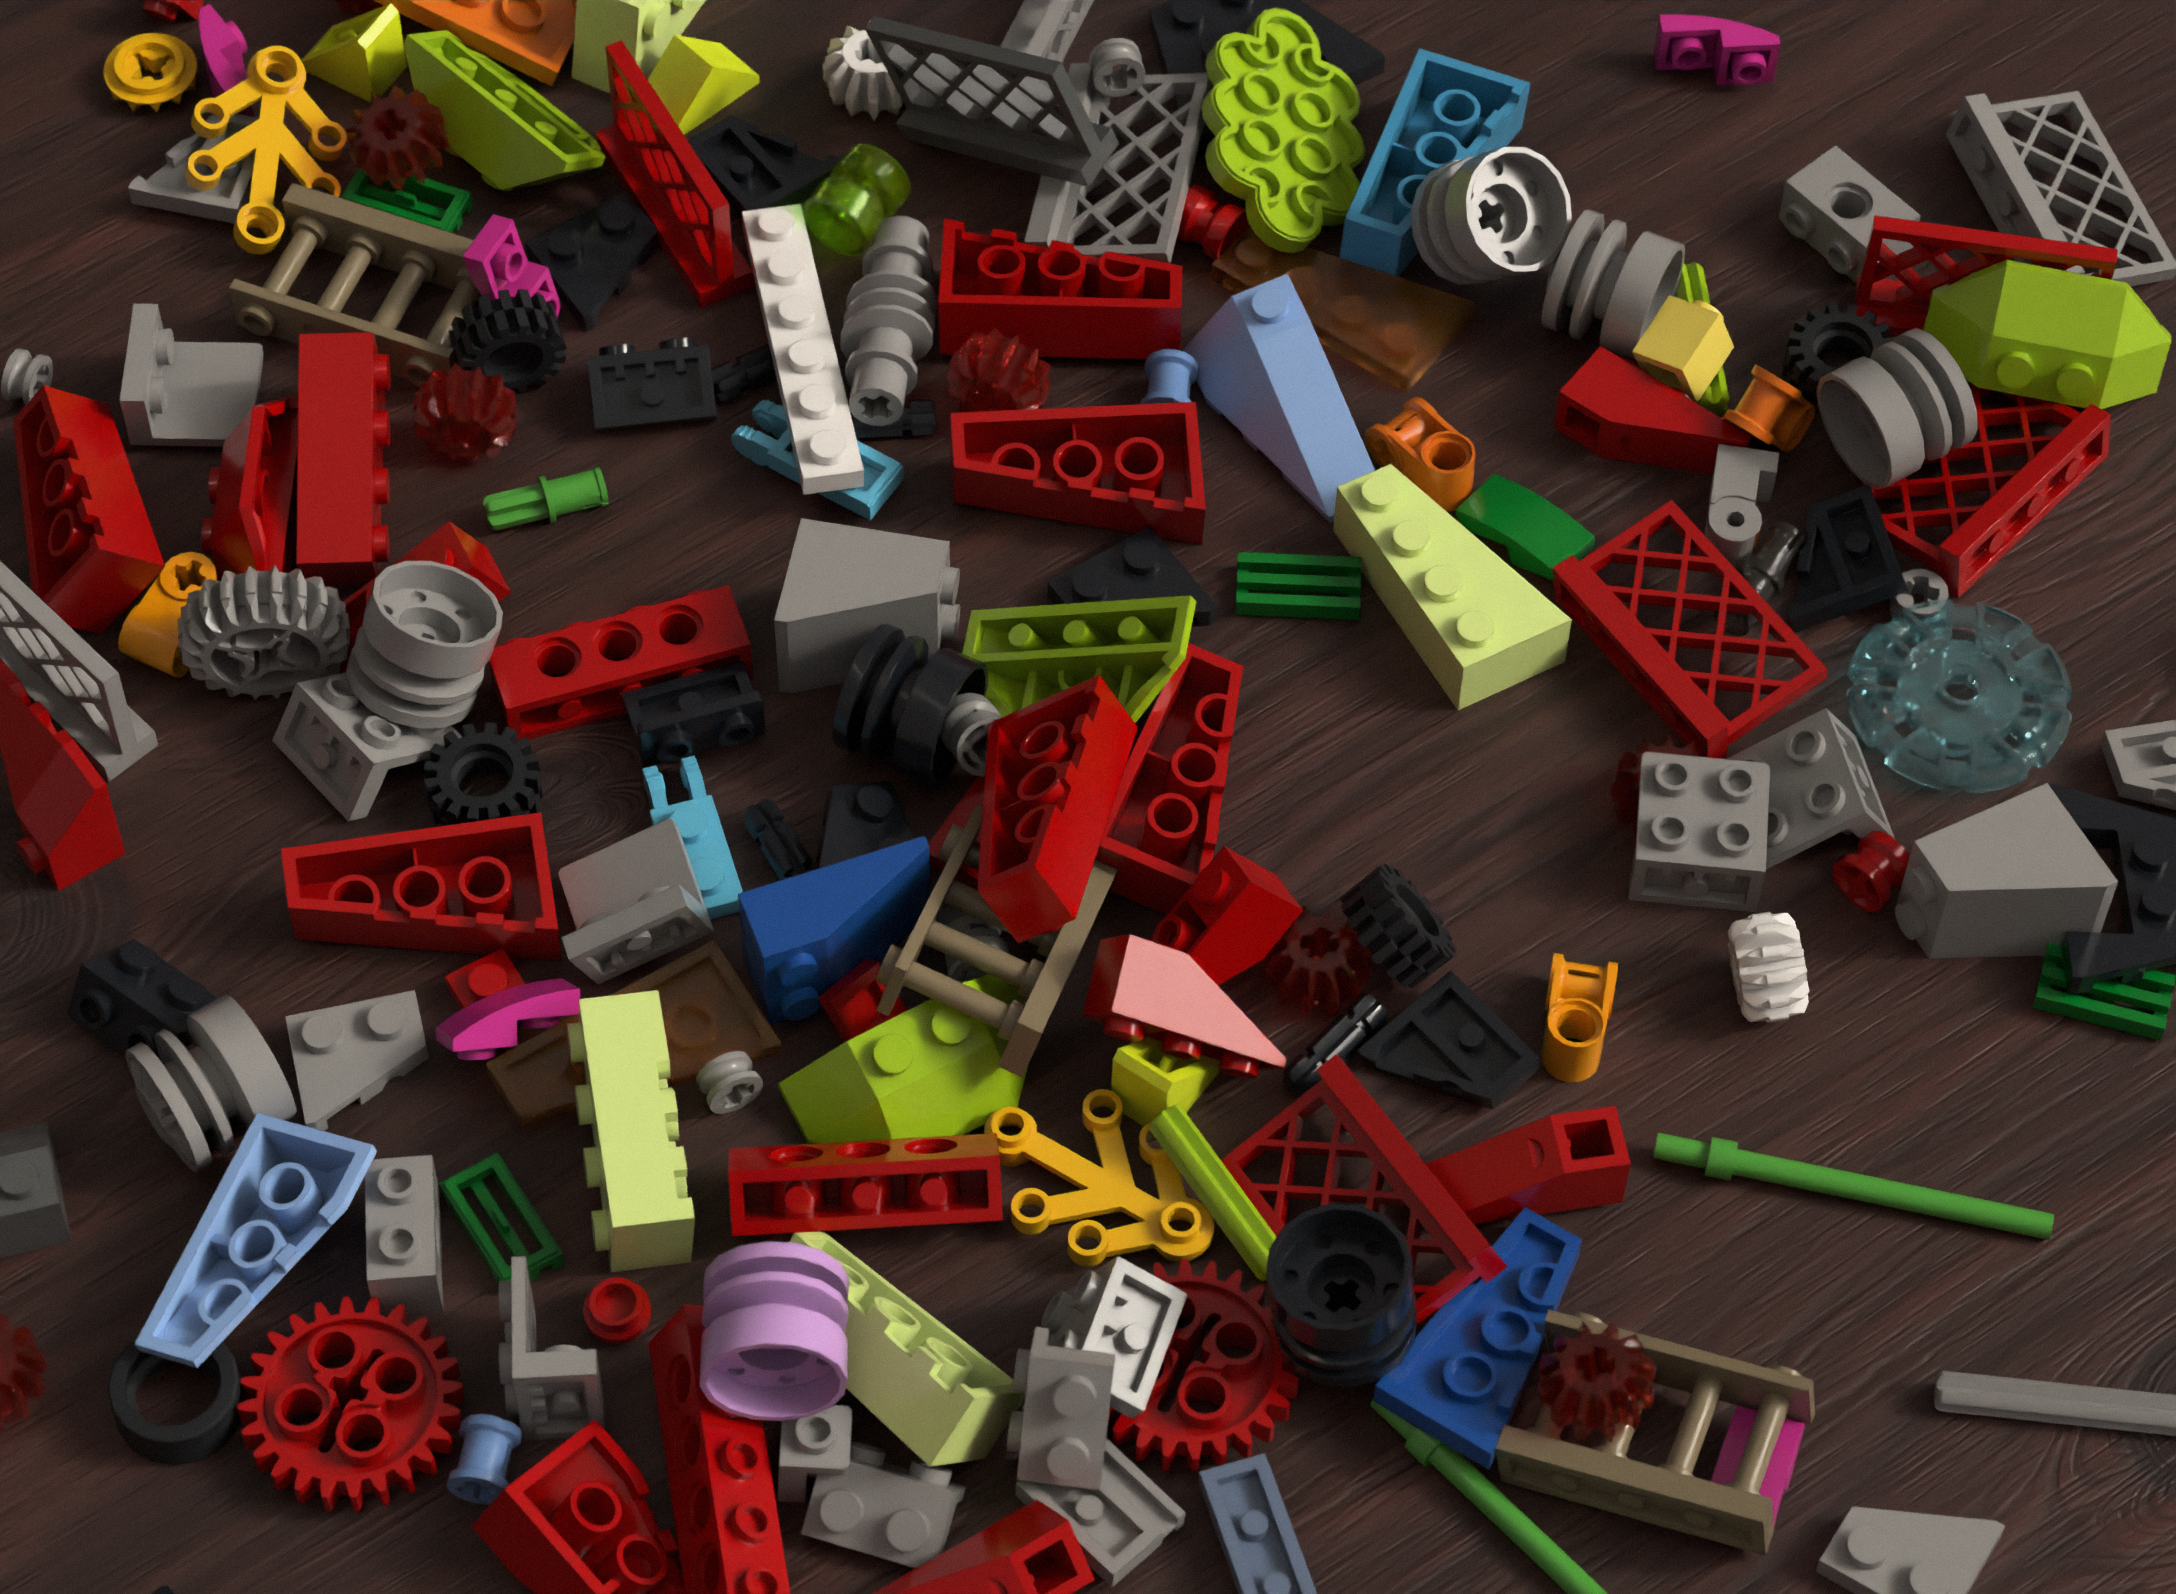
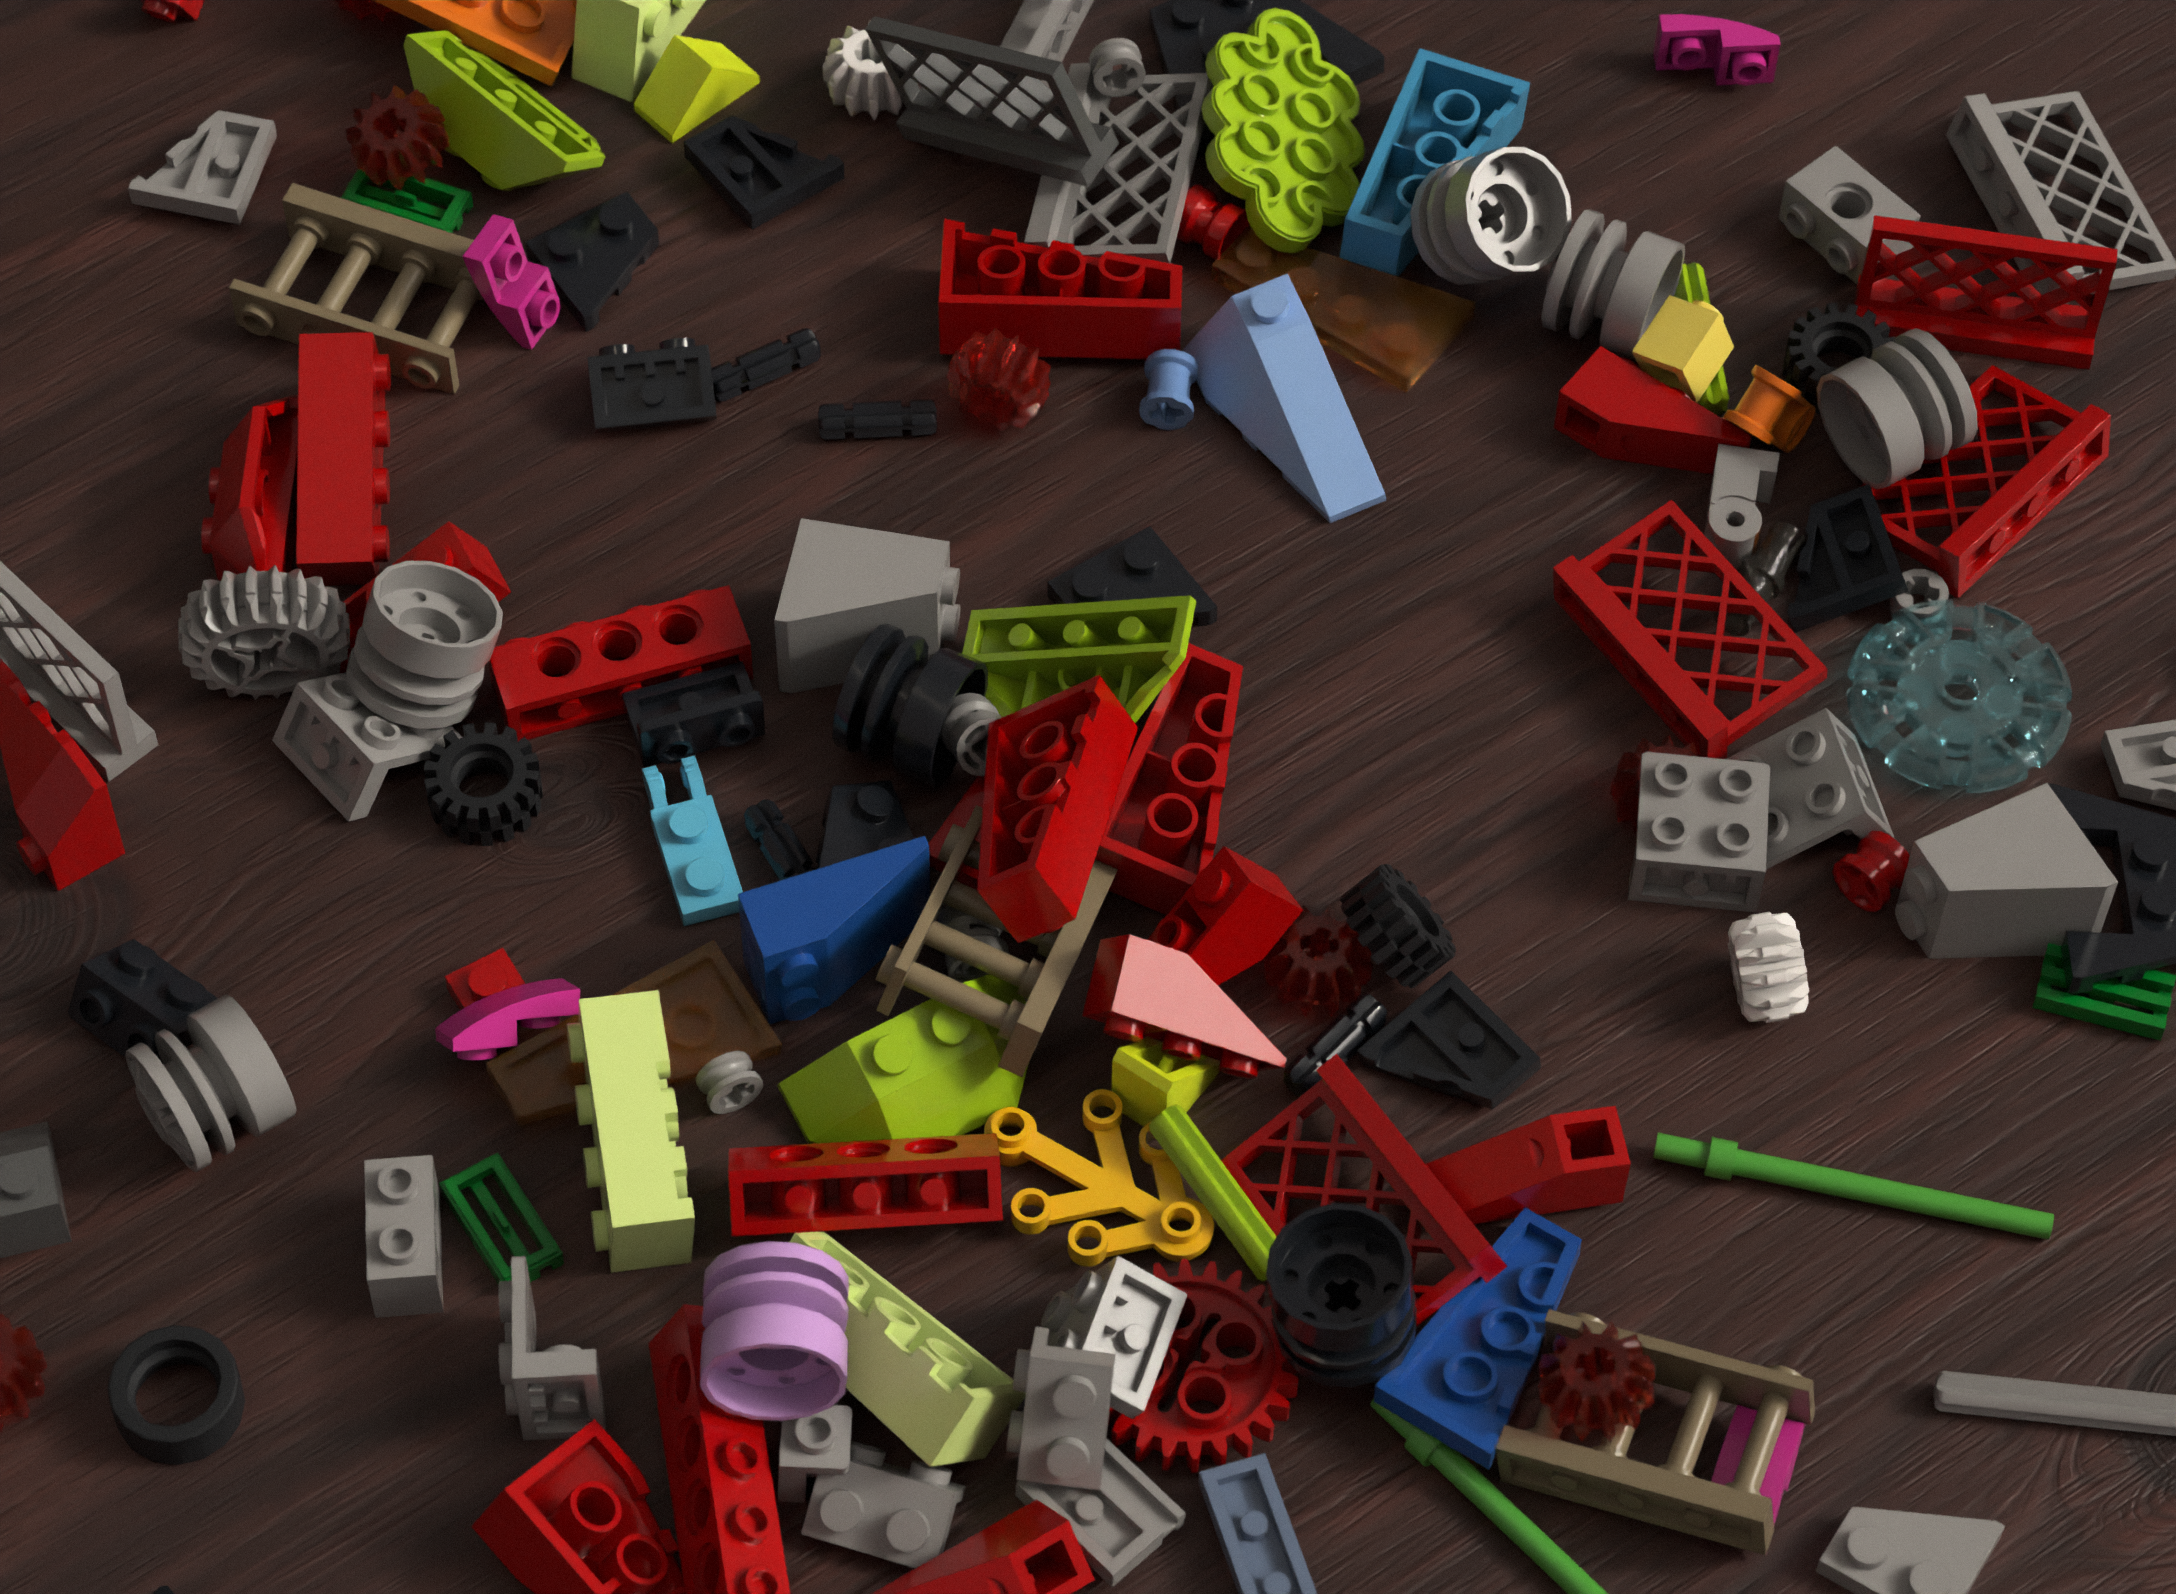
light grey bush [1,348,53,405] -> none
red wedge [13,385,165,635] -> none
yellow gear [104,33,199,112] -> none
light orange piece [118,552,217,677] -> none
light grey bracket [120,304,264,447] -> none
light blue wedge [134,1113,377,1368] -> none
yellow plant [184,46,347,254] -> none
dark pink slope [199,4,255,117] -> none
red gear [237,1296,465,1512] -> none
red wedge [281,812,562,961] -> none
light grey wing [285,990,429,1131] -> none
neon yellow slope [301,3,407,104] -> none
clear red gear [413,363,517,464] -> none
medium blue bush [446,1414,522,1505] -> none
black tyre [449,289,567,397] -> none
bright green axle [483,467,609,531] -> none
light grey bracket [558,819,714,985] -> none
red plate [583,1277,652,1344] -> none
red fence [595,40,754,309] -> none
medium azure hinge [730,399,904,521] -> none
white plate [742,204,864,495] -> none
clear neon green wheel [802,143,911,256] -> none
red plate [818,959,908,1043] -> none
light grey piece [841,216,938,426] -> none
red wedge [950,402,1206,545] -> none
green tile [1235,552,1361,620] -> none
yellowish green wedge [1333,464,1572,710] -> none
orange piece [1364,397,1475,512] -> none
green slope [1455,473,1597,580] -> none
light orange piece [1541,953,1618,1082] -> none
lime wedge [1922,260,2171,409] -> none

